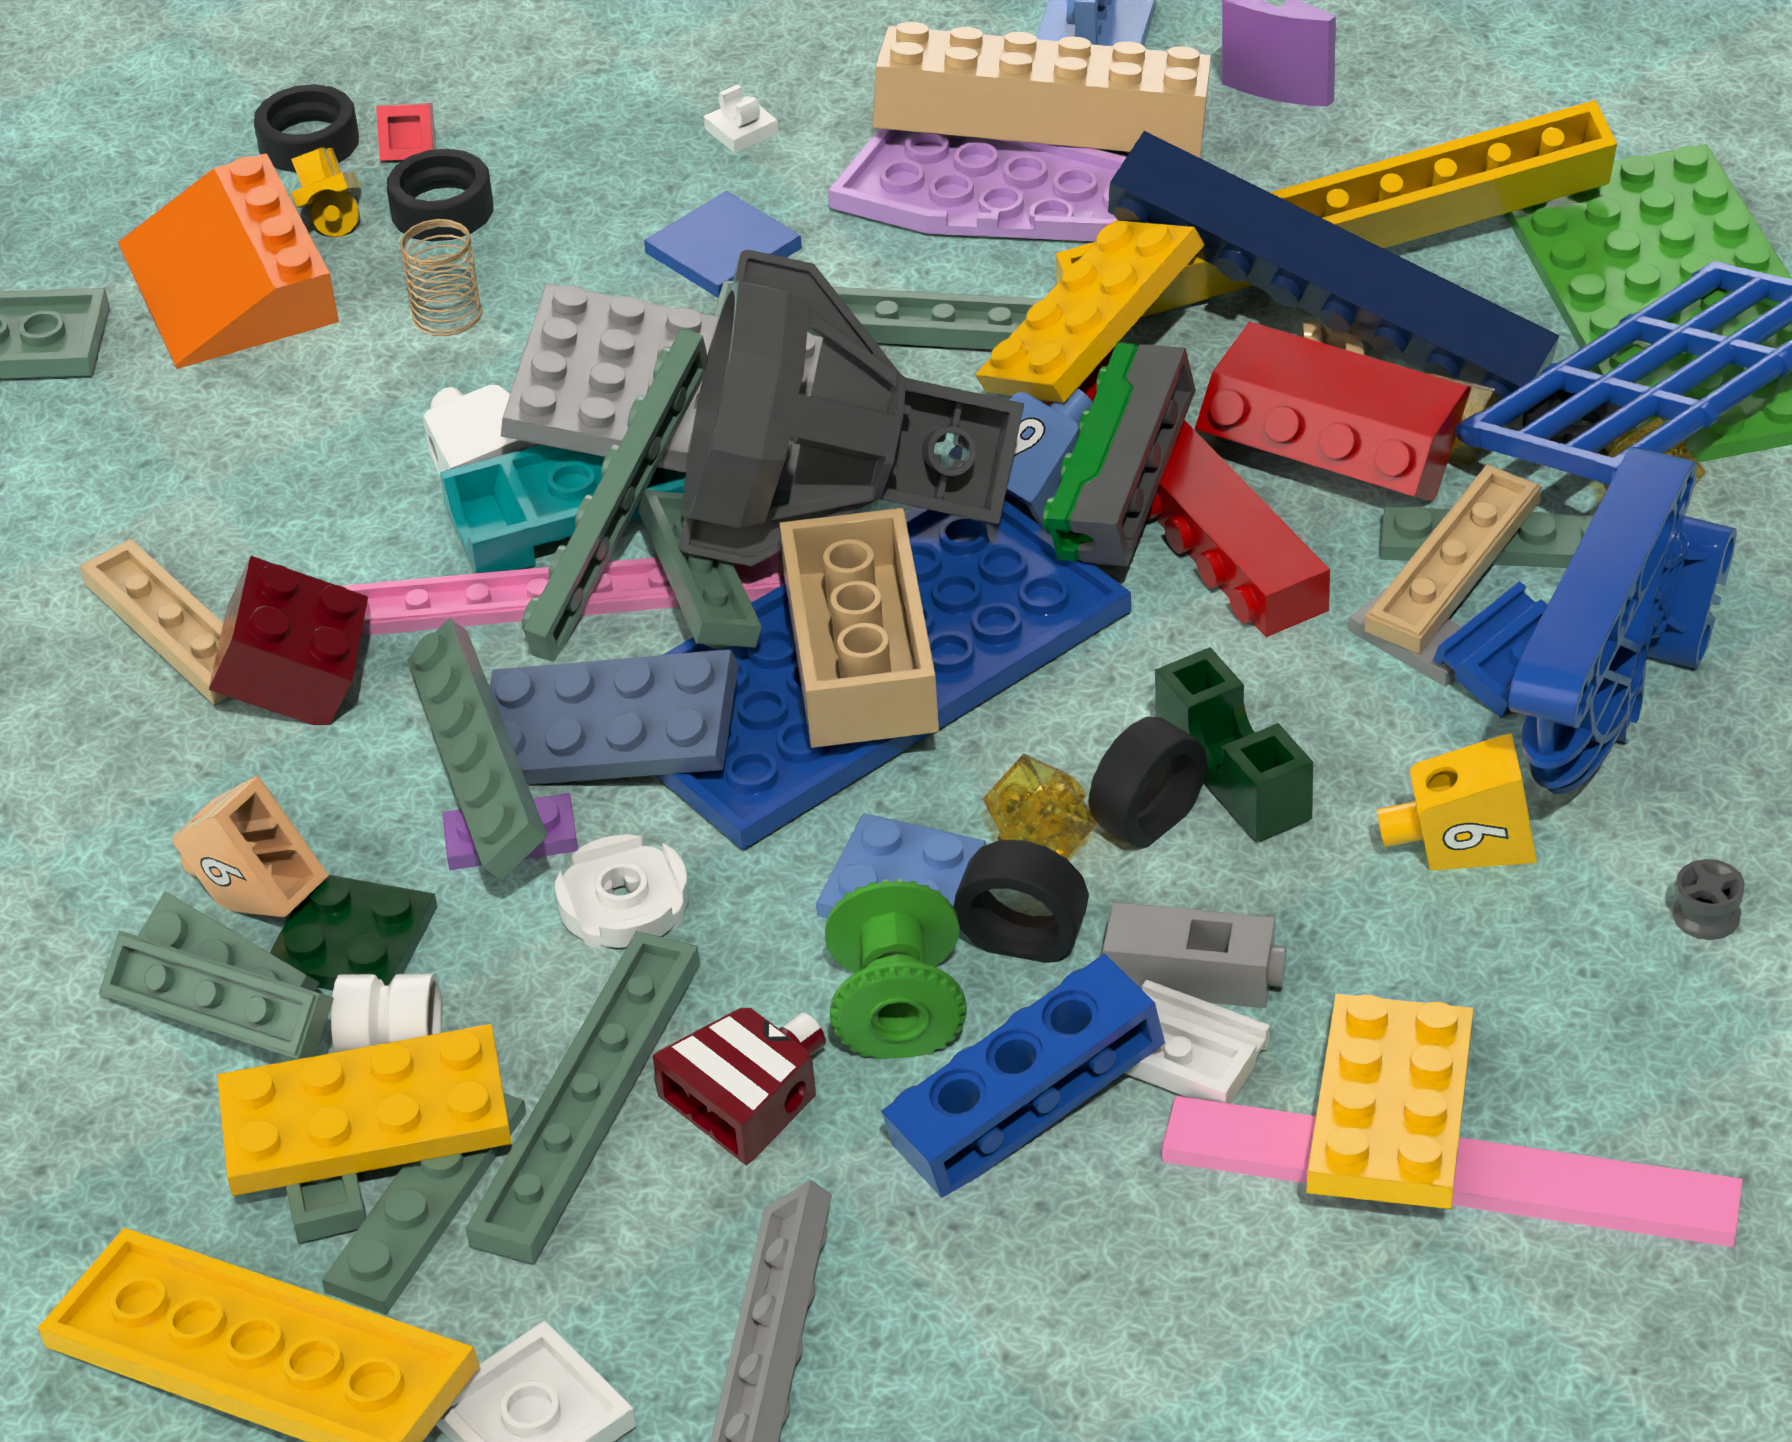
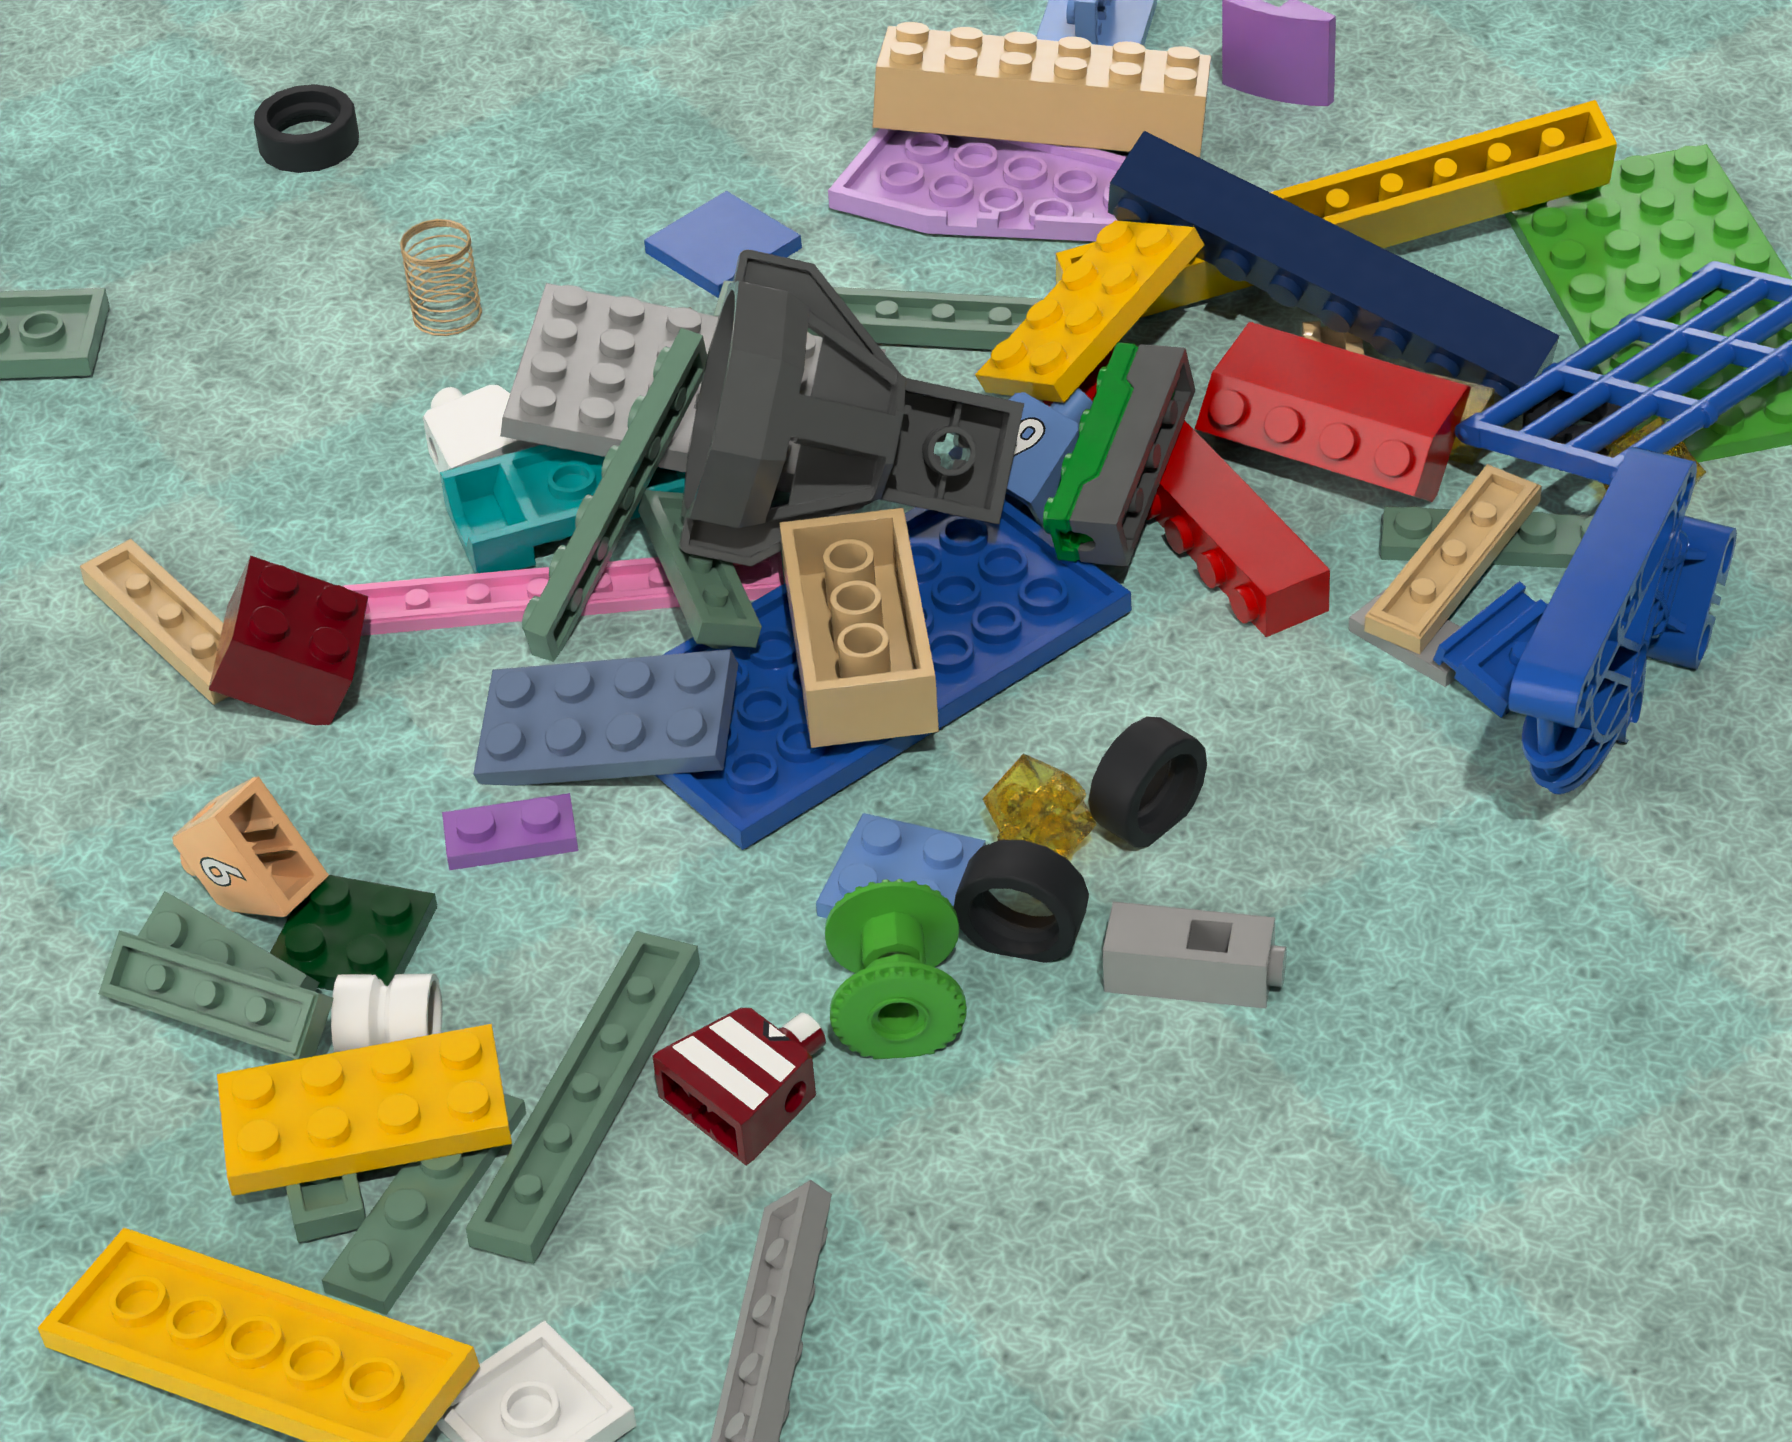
orange slope [118,153,339,369] -> none
yellow hips [291,148,361,237] -> none
coral tile [376,103,436,161] -> none
black tyre [387,148,494,242] -> none
sand green plate [407,618,548,881] -> none
white plate [555,834,689,949] -> none
white tile [703,84,779,153] -> none
blue brick [881,953,1165,1198] -> none
white plate [1125,980,1270,1104] -> none
dark green arch [1155,647,1313,842] -> none
bright pink tile [1162,1096,1743,1247] -> none
yellow plate [1306,994,1474,1209] -> none
yellow torso [1376,733,1537,871] -> none
dark grey wheel [1673,859,1745,940] -> none

